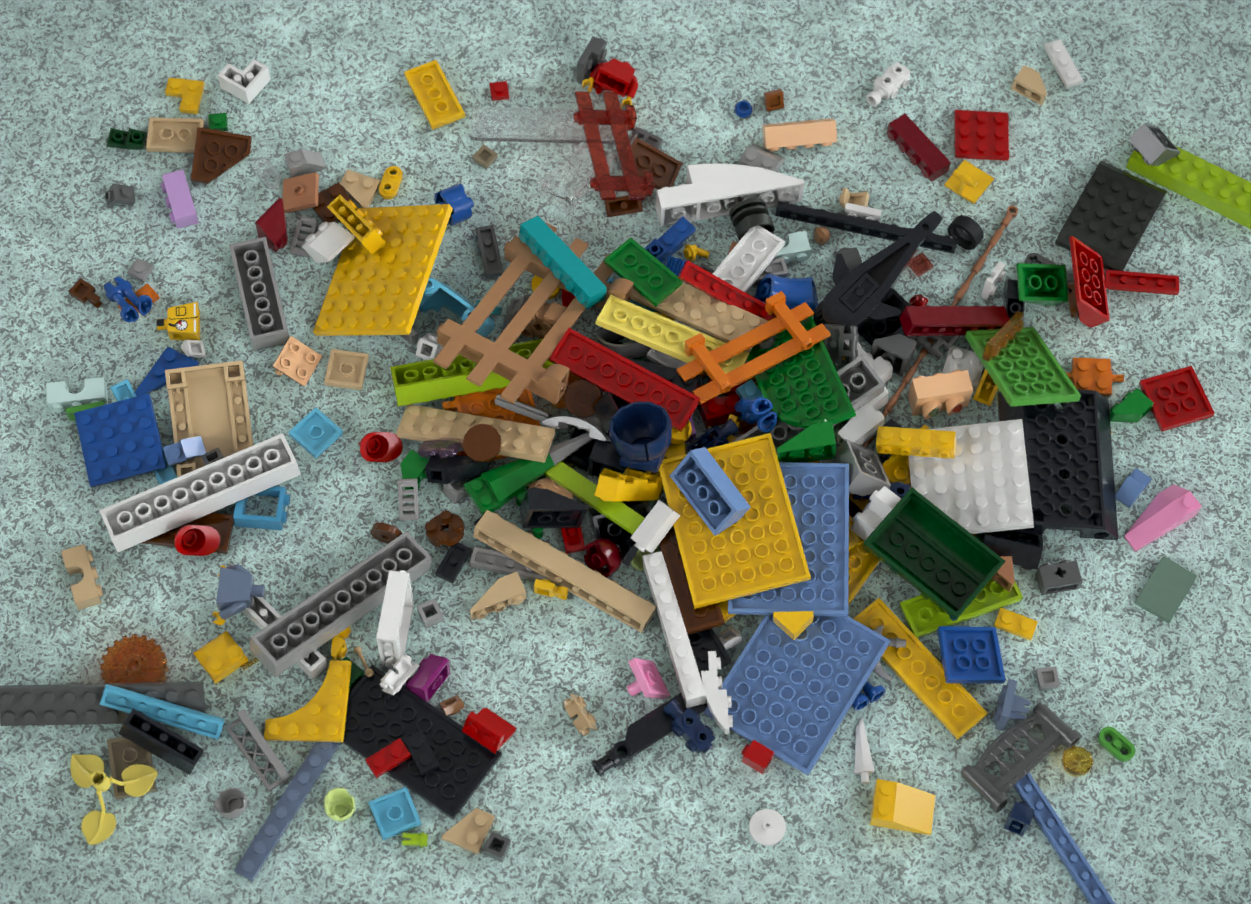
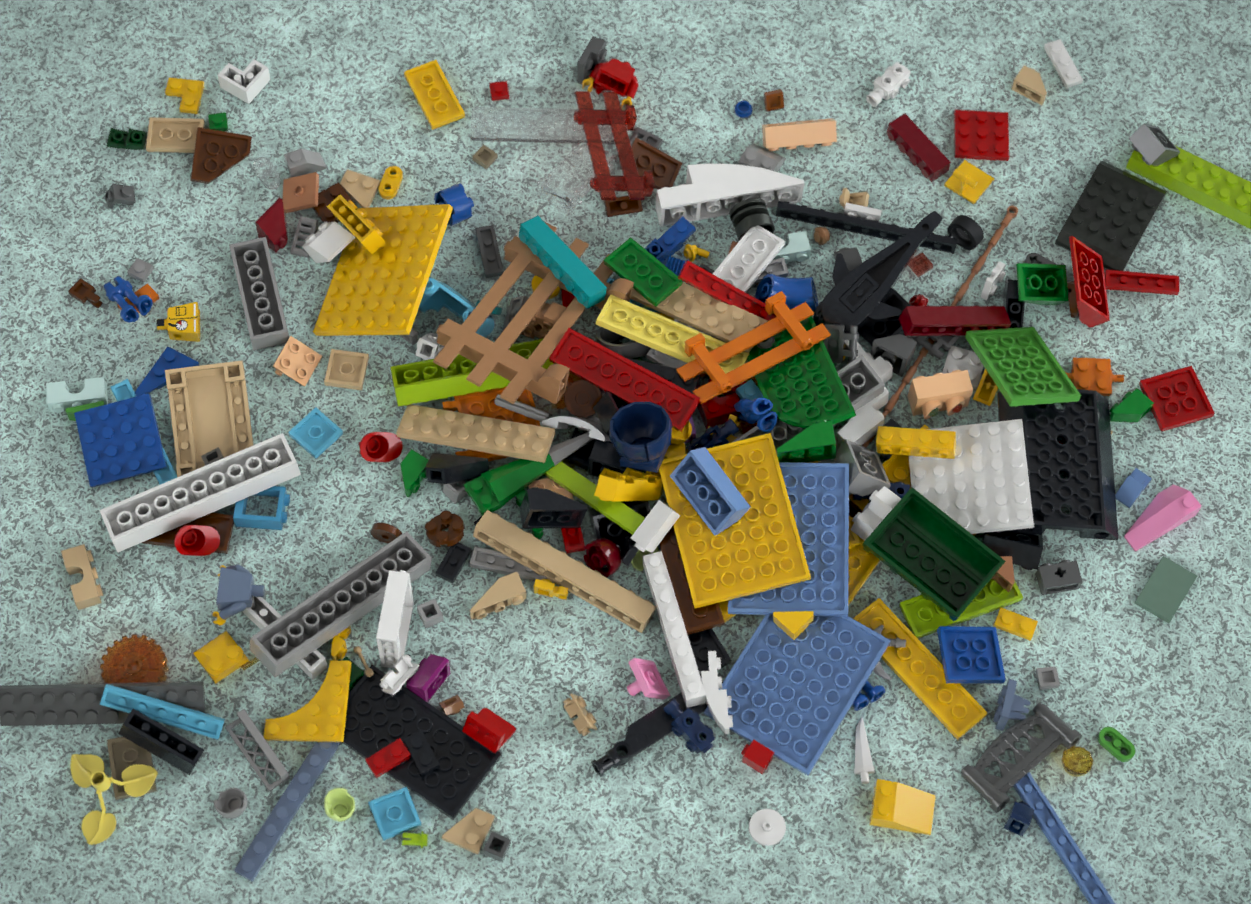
lavender brick [160,170,199,229] -> none
medium blue slope [163,436,206,466] -> none
white slope [181,340,206,358] -> none
light grey slope [398,479,419,521] -> none
slope [417,438,462,458] -> none
reddish brown tile [463,424,502,462] -> none
light grey plate [716,627,743,650] -> none
clear orange plate [982,311,1025,362] -> none

